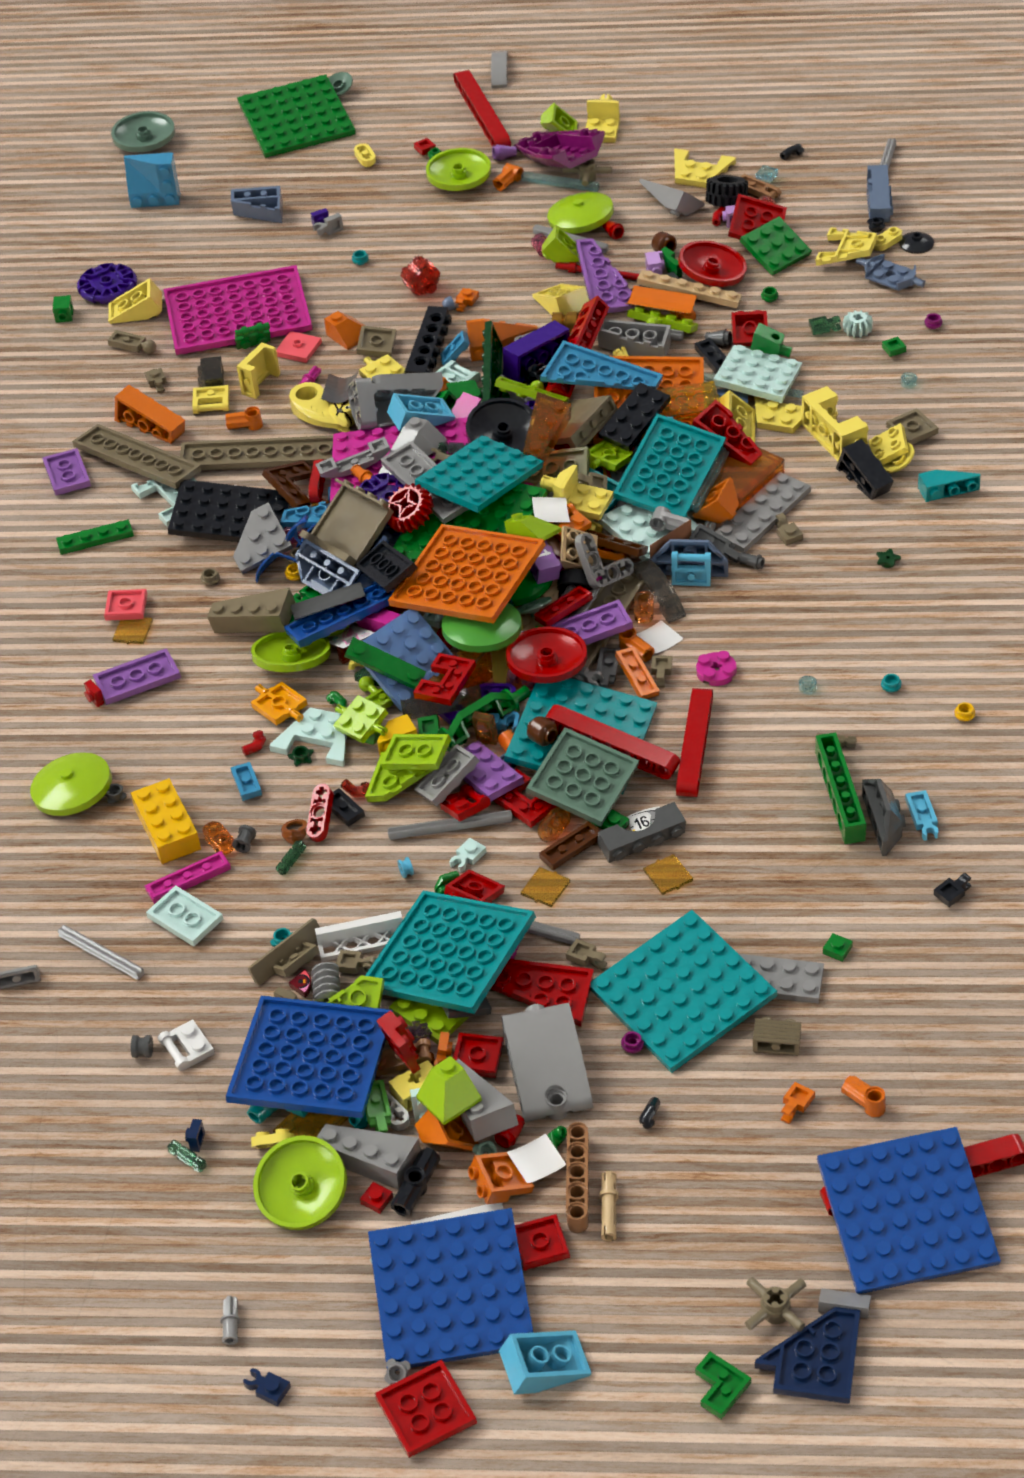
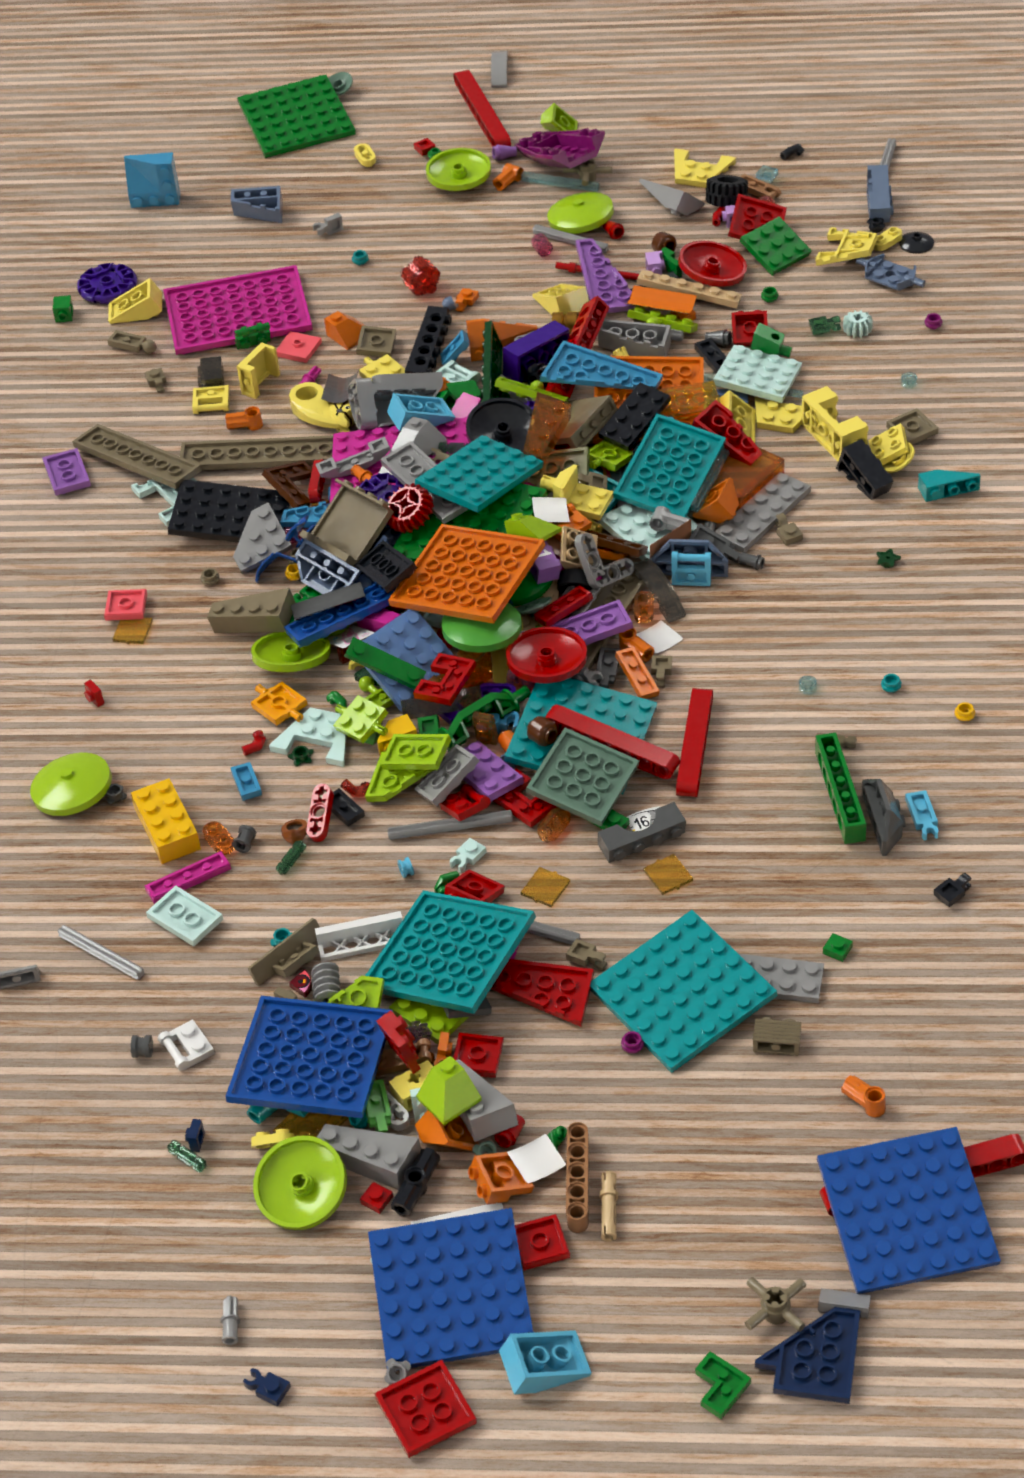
green plate [56,519,134,555] -> none
medium lavender plate [93,648,181,705] -> none
sand green dish [111,111,175,152] -> none
orange wedge [115,385,185,444] -> none
dark purple plate [311,208,329,226] -> none
dark tan plate [336,950,377,974] -> none
light grey panel [501,1003,593,1122] -> none
reddish brown plate [539,821,600,870] -> none
lime slope [542,225,579,263] -> none
light yellow plate [585,94,620,143] -> none
black arm [639,1097,661,1129] -> none
dark pink plate [696,651,737,686] -> none
orange plate [781,1082,815,1124] -> none
green plate [882,337,906,357] -> none

